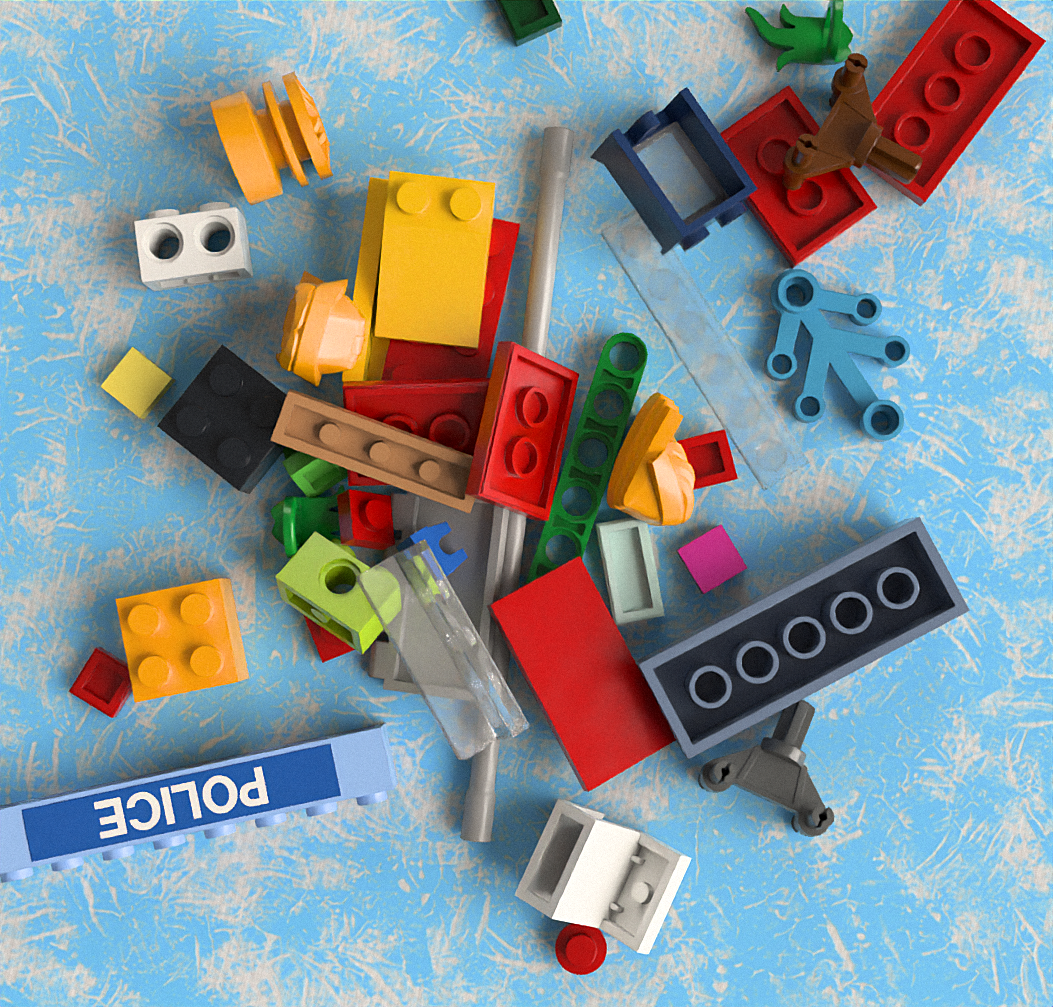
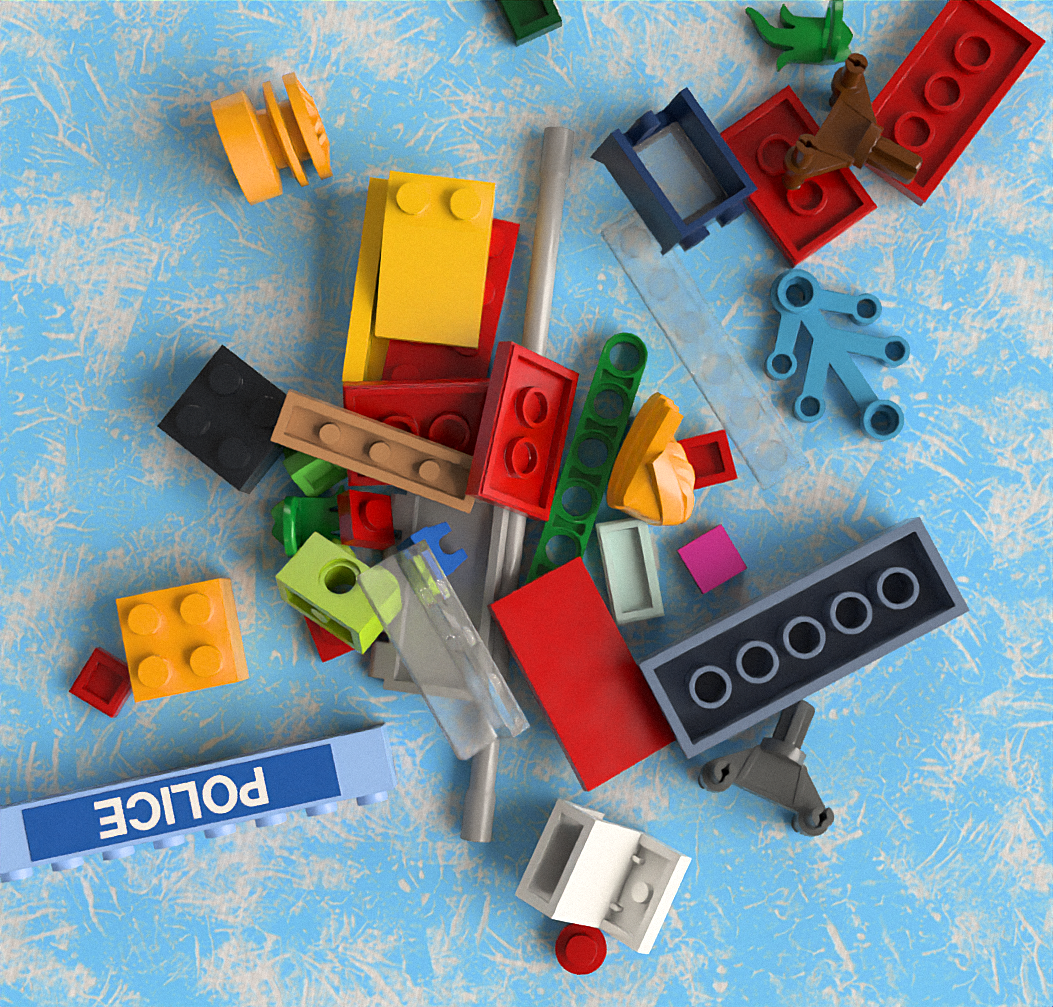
light yellow tile [100,347,176,420] -> none
white brick [134,202,253,291] -> none
light orange hair [275,271,366,388] -> none

